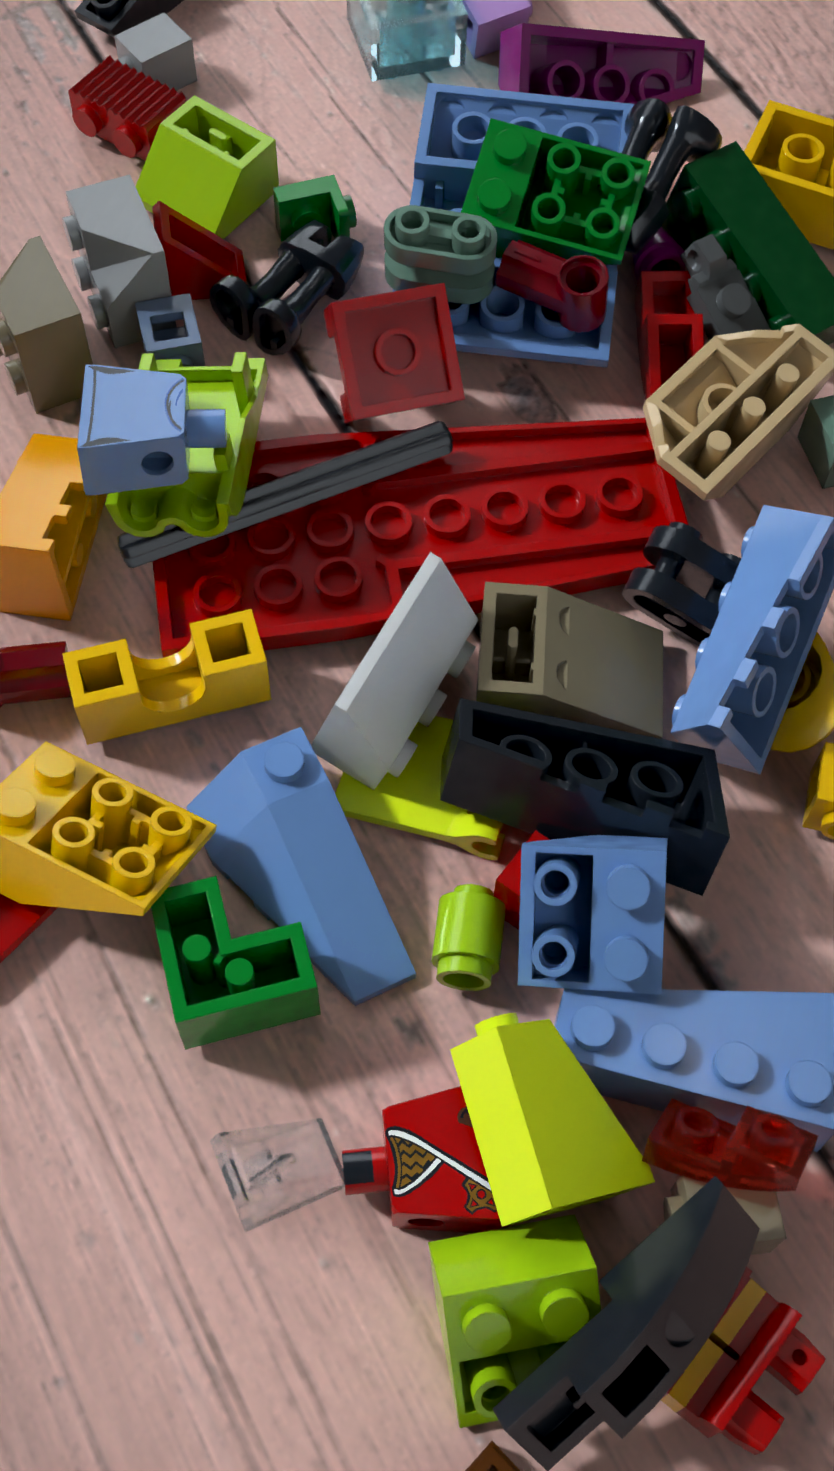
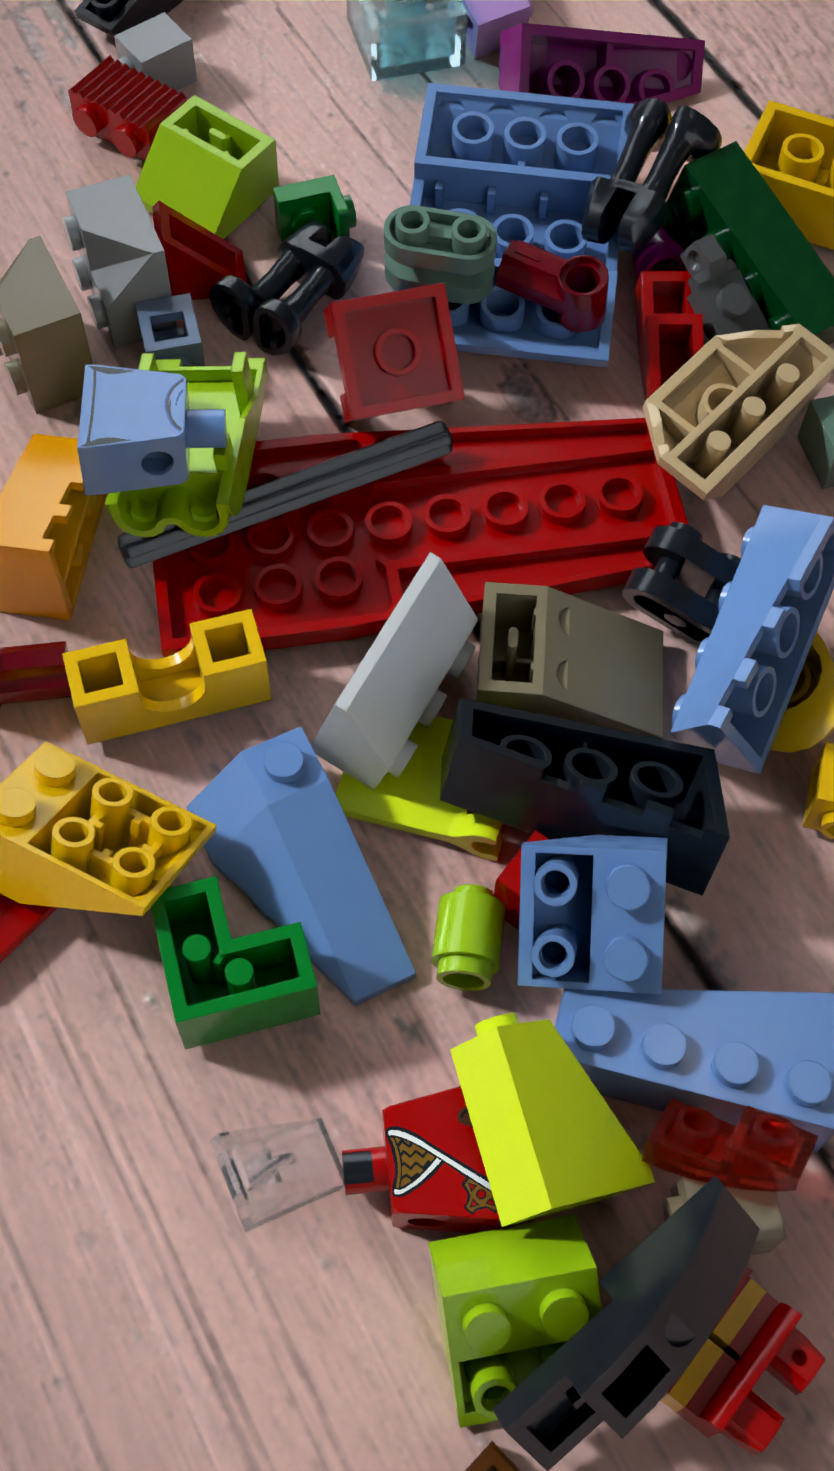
green slope [461,118,651,265] -> none

